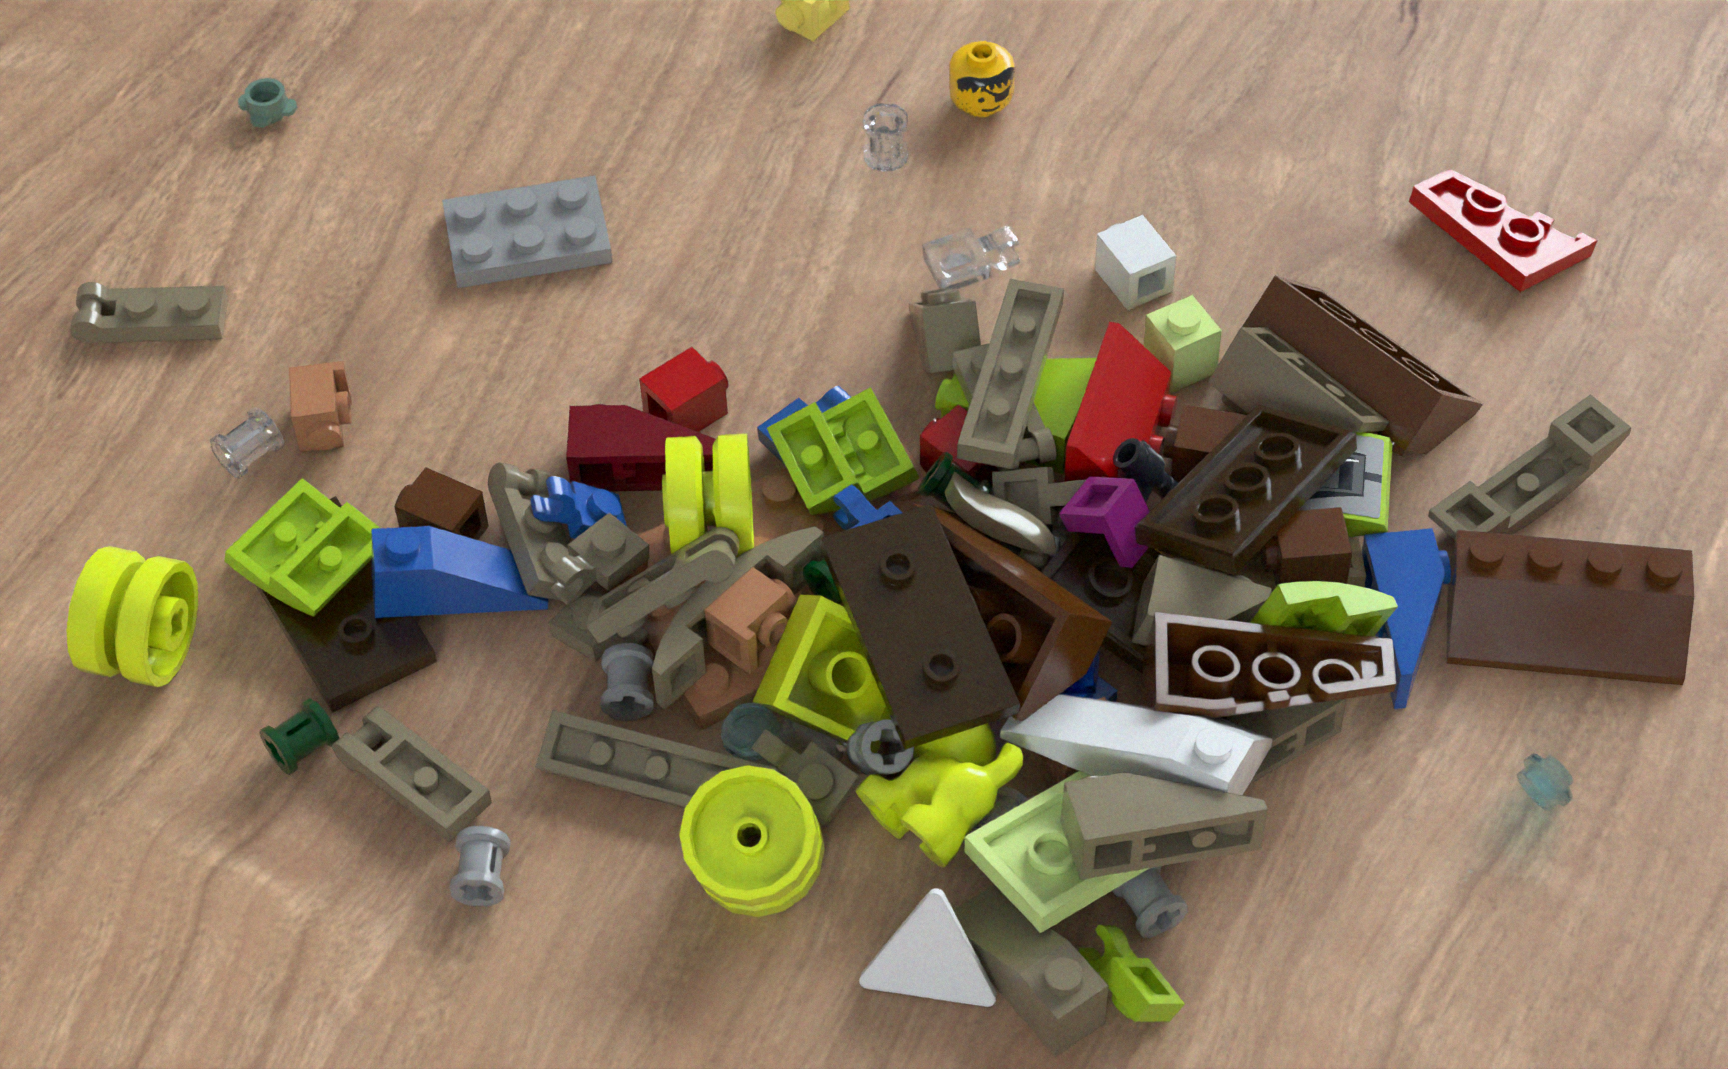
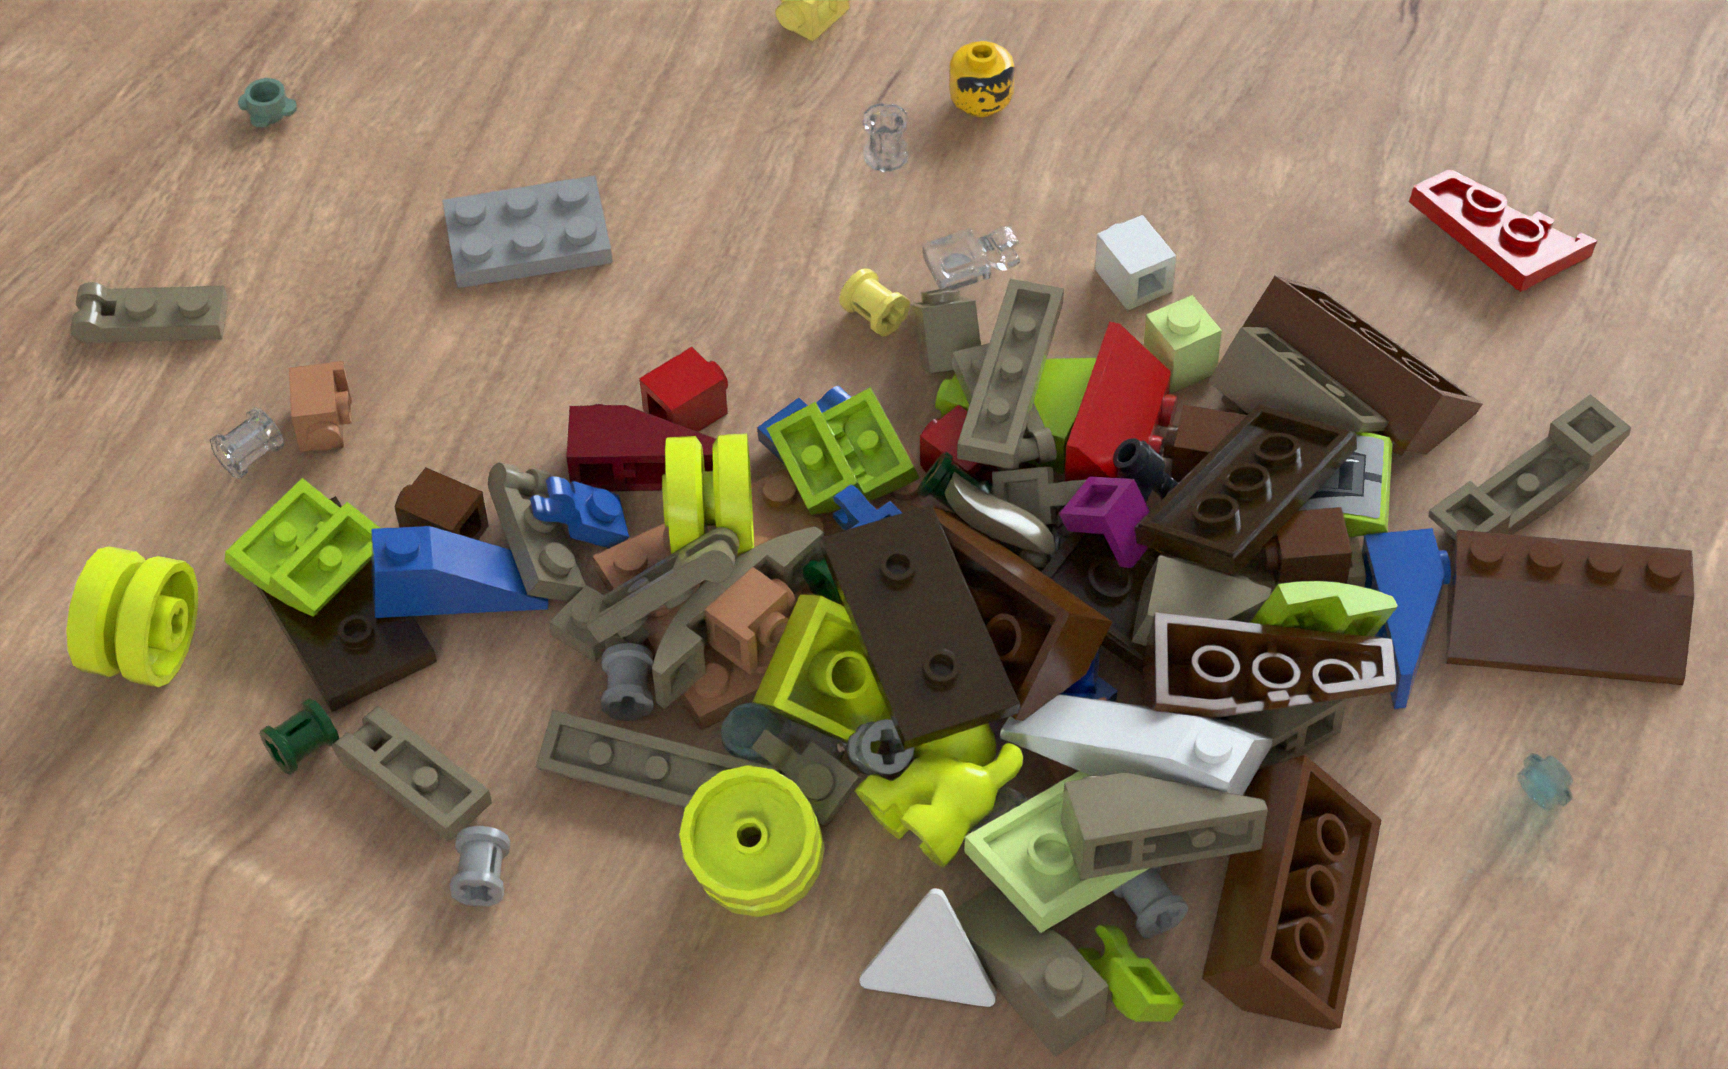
dark tan plate [550,513,650,605] -> none
none -> light yellow bush [839,268,910,337]
none -> reddish brown slope [1202,755,1382,1030]

